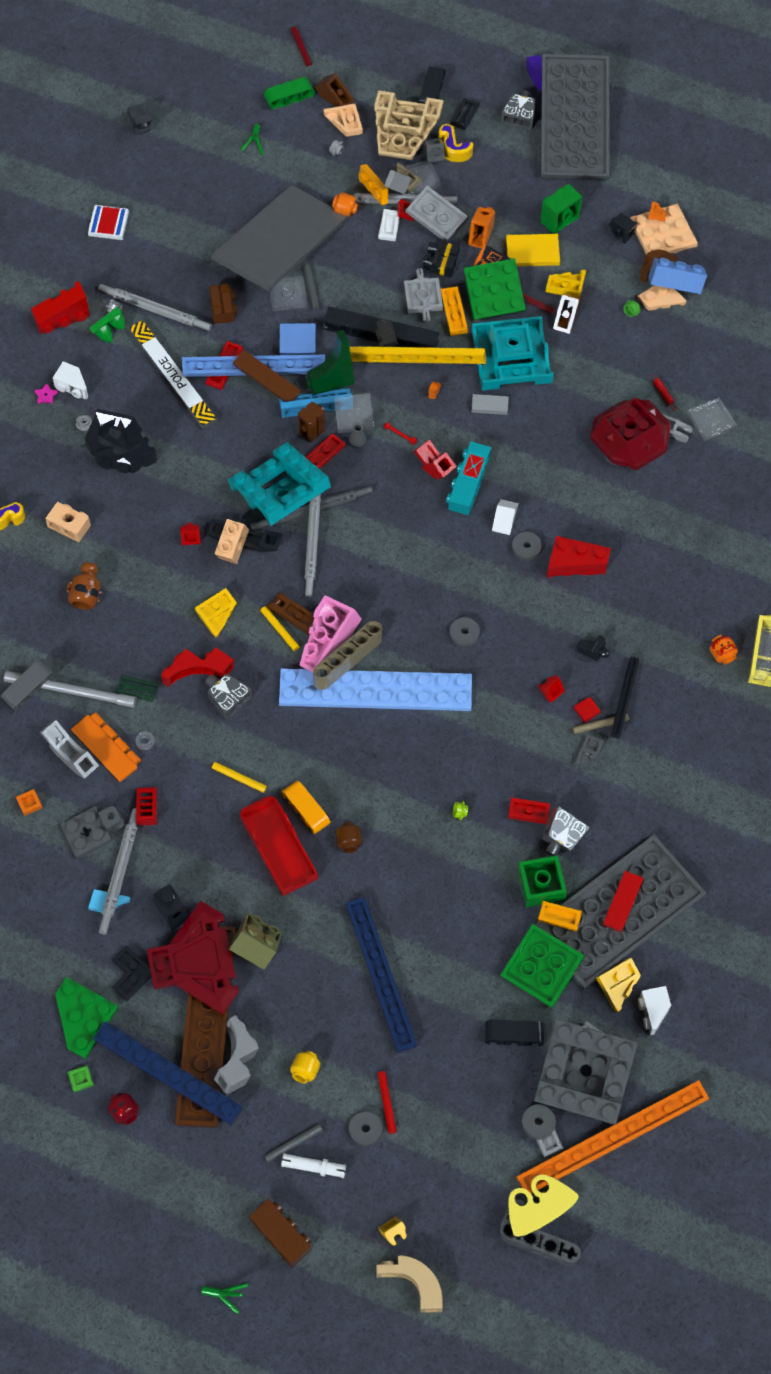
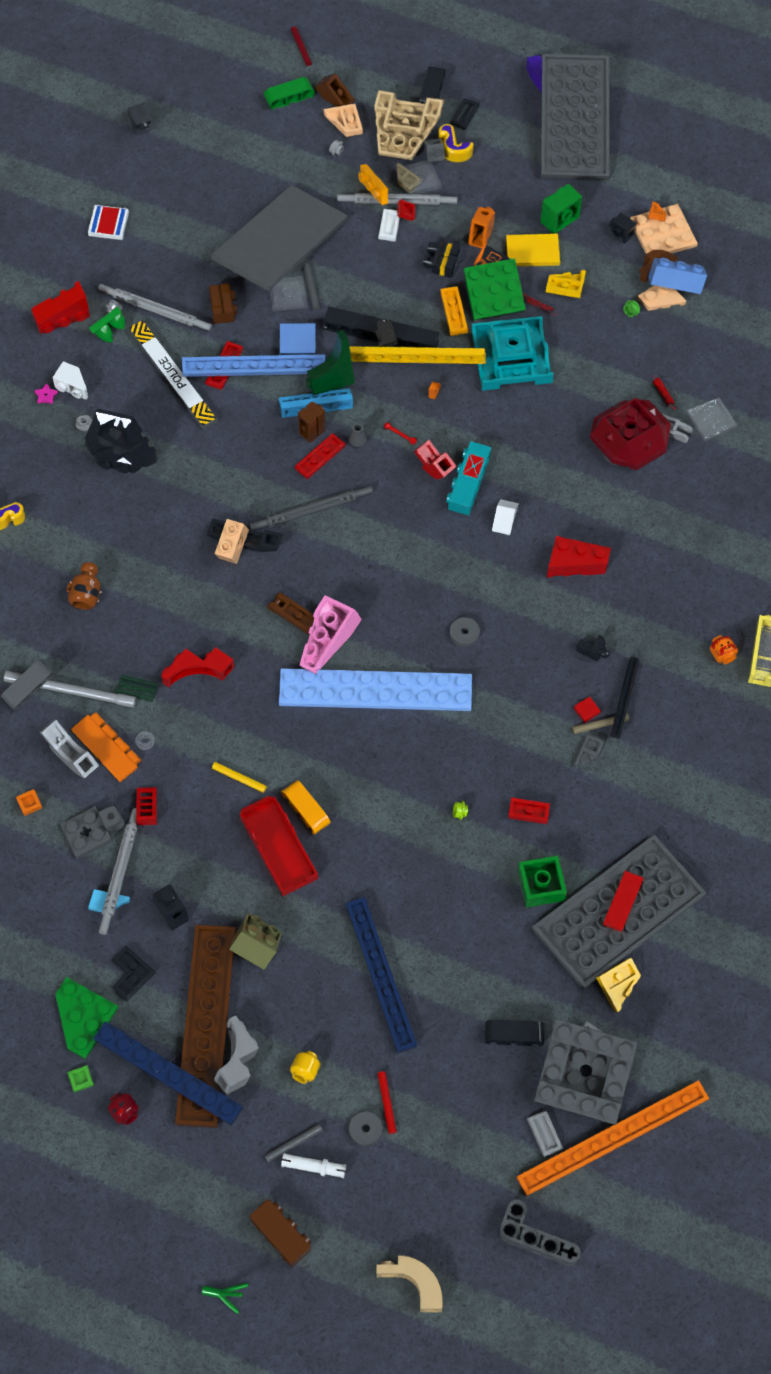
light nougat brick [45,502,91,542] -> none
dark red plate [147,901,239,1015] -> none
red tile [180,522,201,545] -> none
yellow wing [195,588,237,638] -> none
dark grey torso [206,674,253,721] -> none
teal piece [228,442,331,526] -> none
reddish brown tile [233,350,301,402] -> none
green plant [240,124,264,155] -> none
yellow bar [260,606,300,651] -> none
light grey axle [304,494,321,597] -> none
dark tan beam [313,621,382,690] -> none
orange head [332,192,358,217] -> none
clear plate [334,393,374,433] -> none
reddish brown head [336,822,362,853] -> none
yellow tile [378,1216,406,1246] -> none
light grey tile [384,170,411,194] -> none
light grey plate [404,269,443,322] -> none
light grey plate [406,186,468,243] -> none
light grey tile [472,394,509,415] -> none
green plate [500,924,585,1008] -> none
dark grey torso [501,90,535,130] -> none
light yellow piece [508,1175,579,1236] -> none
dark grey piece [512,532,542,561] -> none
dark grey piece [522,1105,556,1140] -> none
red tile [538,675,565,703] -> none
light orange tile [538,901,582,932] -> none
torso [542,807,589,857] -> none
slope [553,292,582,334] -> none
white slope [638,986,671,1035] -> none

